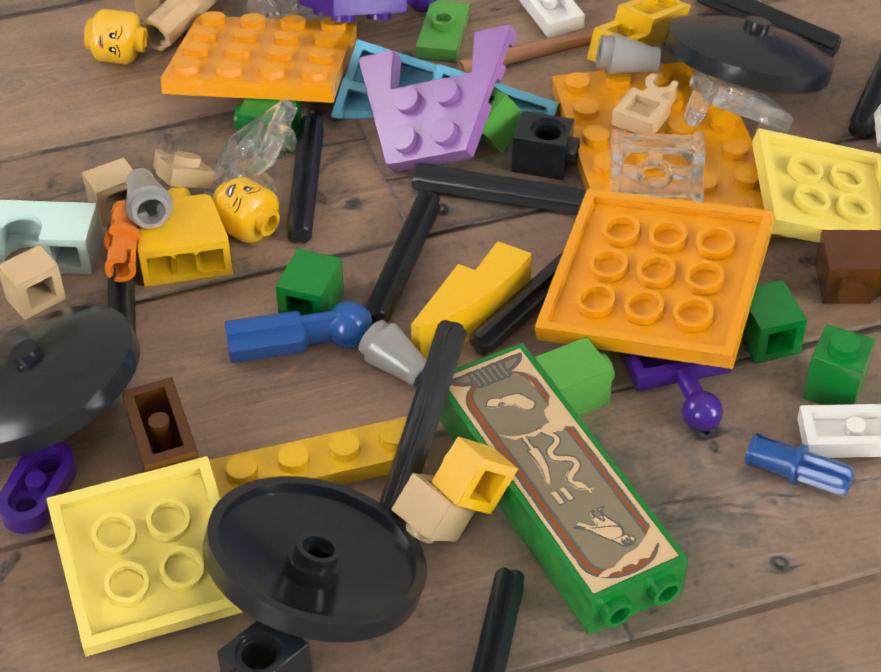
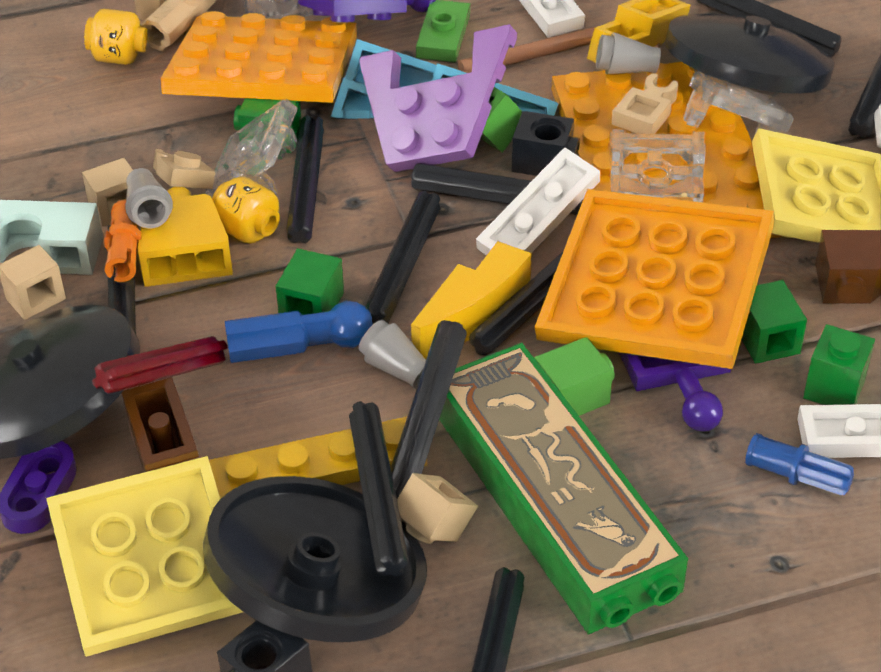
yellow plate [431,437,518,514] -> none
none -> dark red axle [92,336,228,394]
none -> black axle [349,401,409,577]
none -> white plate [476,147,600,255]

